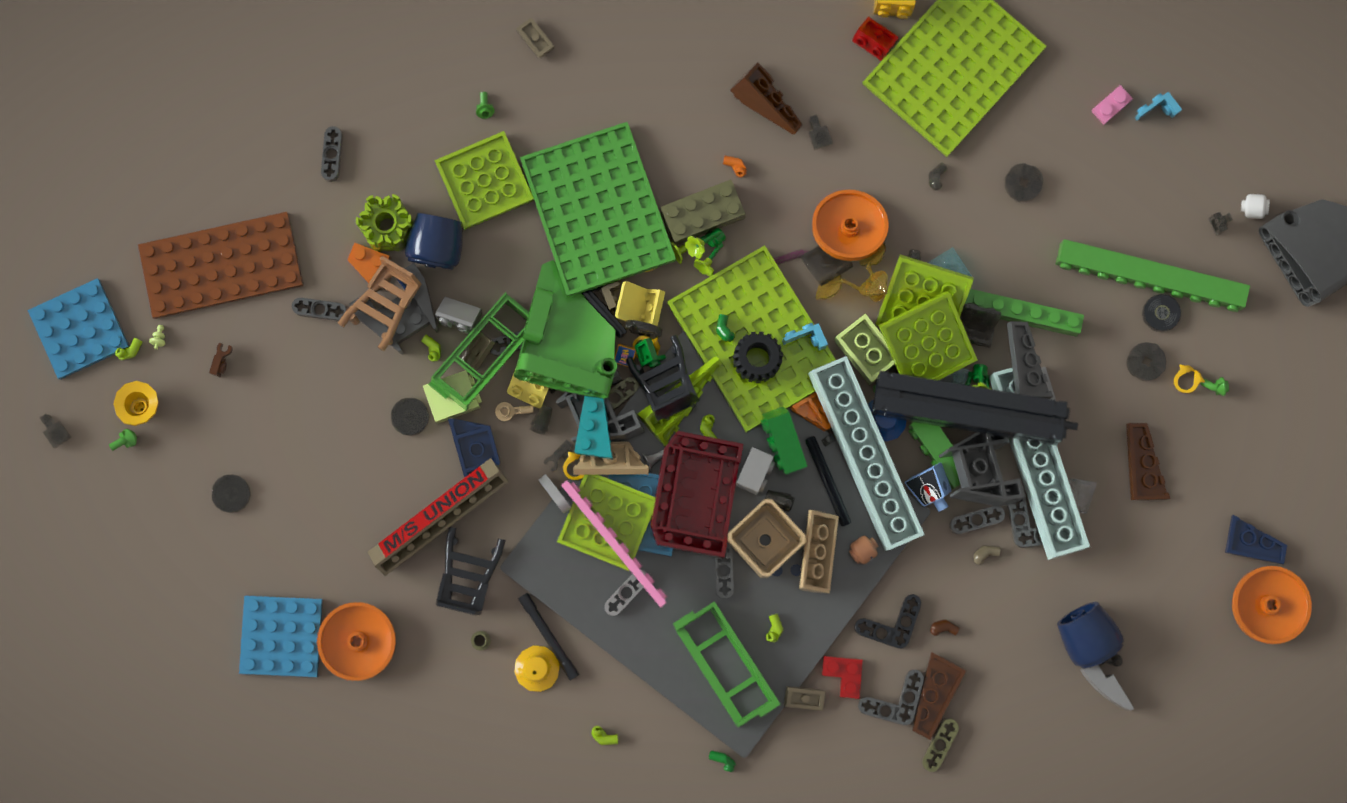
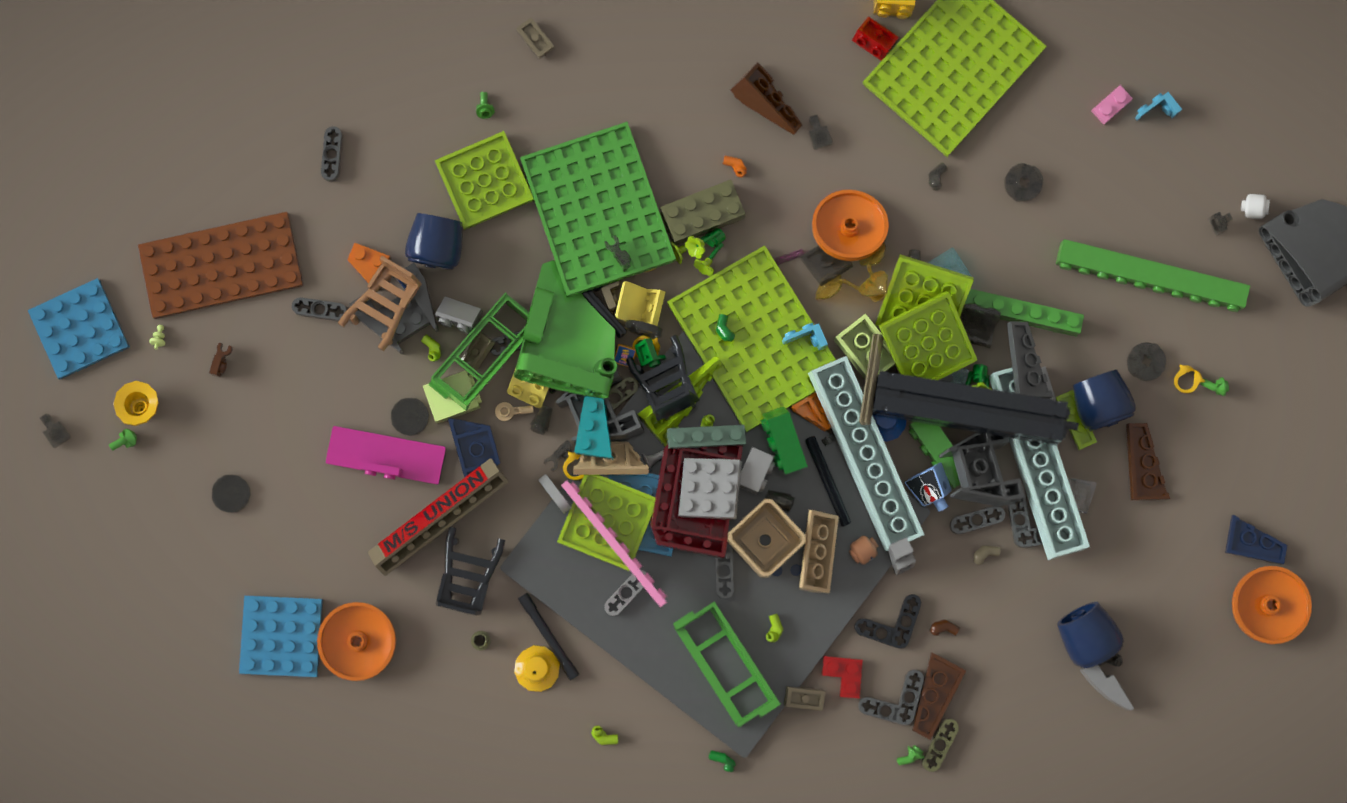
lime arm [115,338,143,360] -> none
lime piece [355,194,414,252] -> none
black tyre [733,331,783,383] -> none
black tile [1142,294,1181,332] -> none
none -> dark pink bracket [326,426,446,485]
none -> clear smoke plate [605,235,631,271]
none -> sand green plate [667,425,746,449]
none -> light grey plate [679,458,742,519]
none -> dark tan axle [859,334,884,426]
none -> light grey slope [889,537,916,576]
none -> bright green plate [897,745,925,765]
none -> lime plate [1055,390,1097,450]
none -> dark blue piece [1073,369,1136,431]

